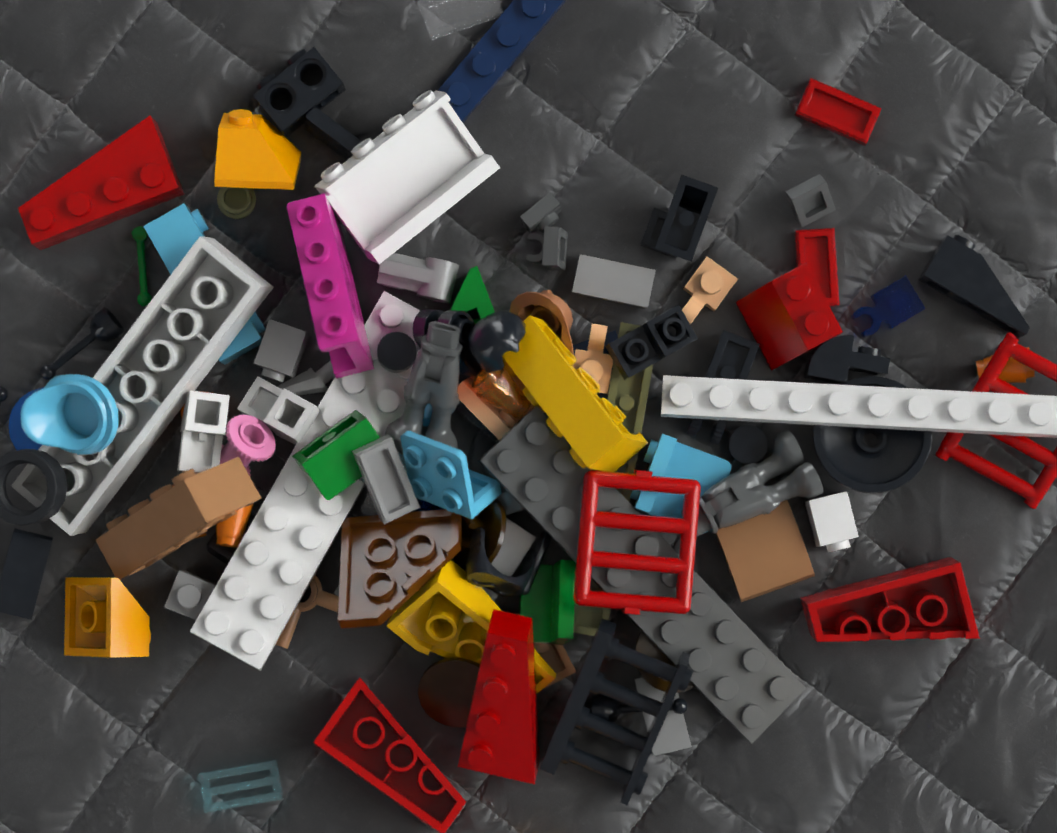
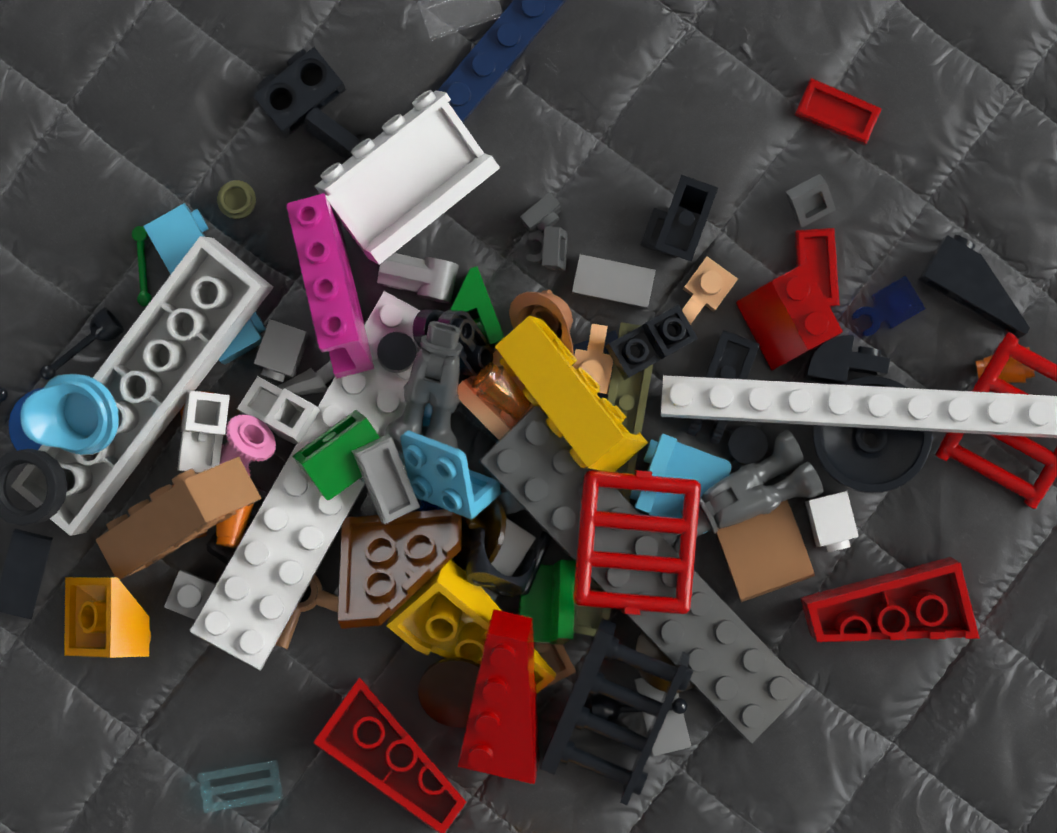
red wedge [18,115,184,250] -> none
light orange slope [214,109,302,190] -> none
black hair [468,311,526,373] -> none

